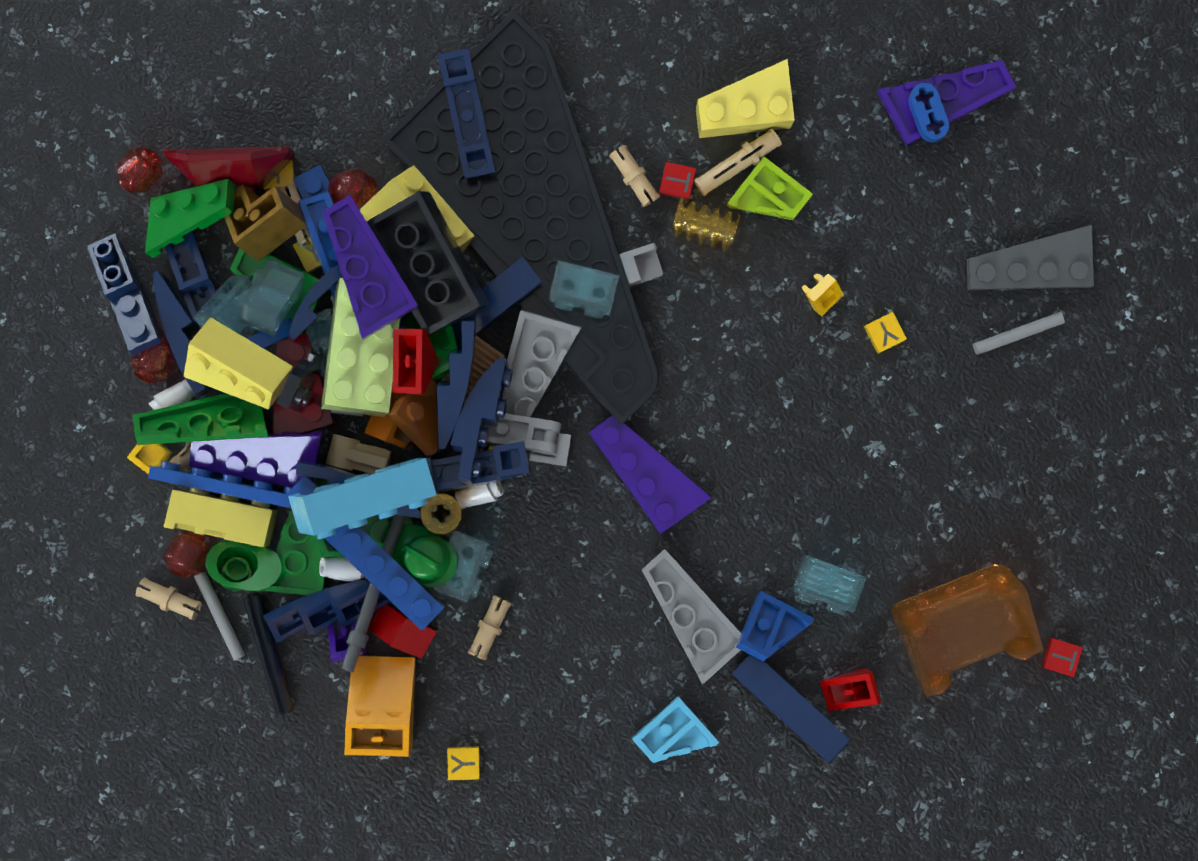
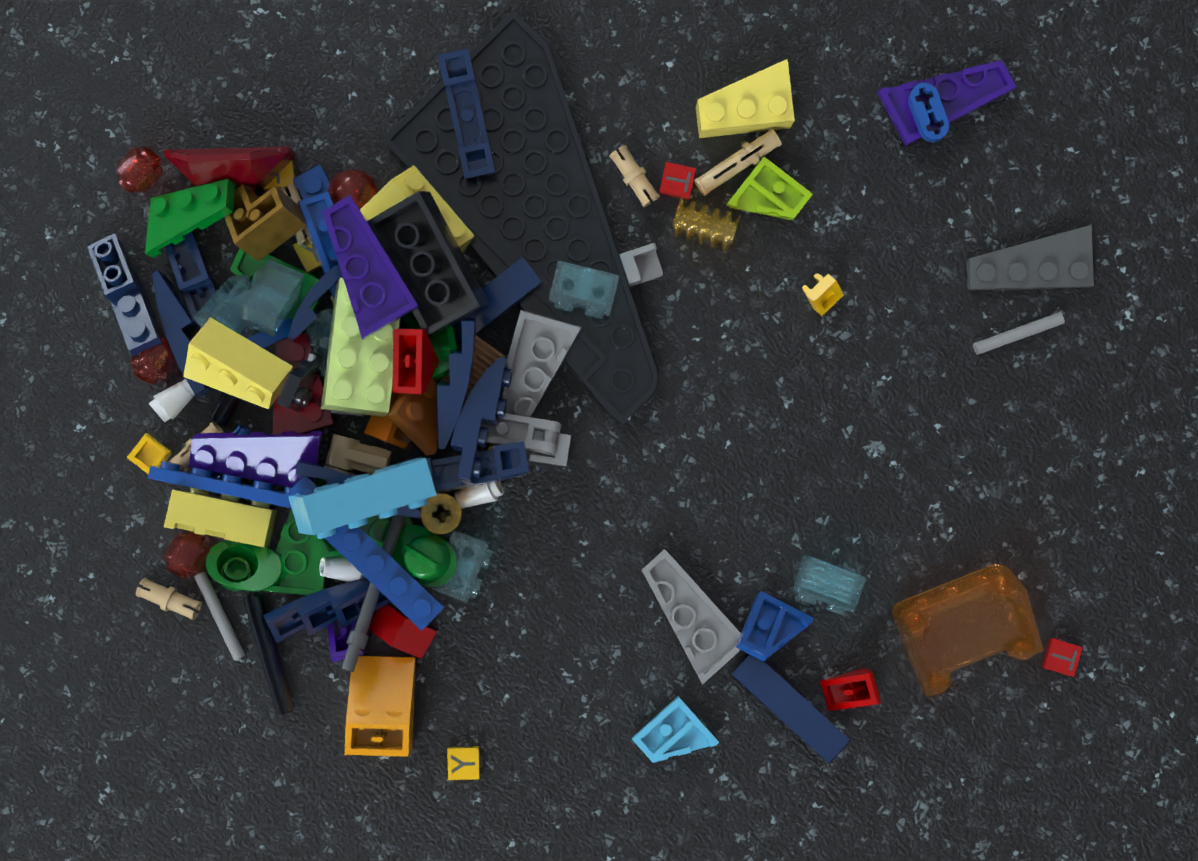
green wing [132,393,268,445] -> none
tan pin [468,595,512,660] -> none
dark purple wing [589,415,711,534] -> none
yellow tile [864,312,907,354] -> none

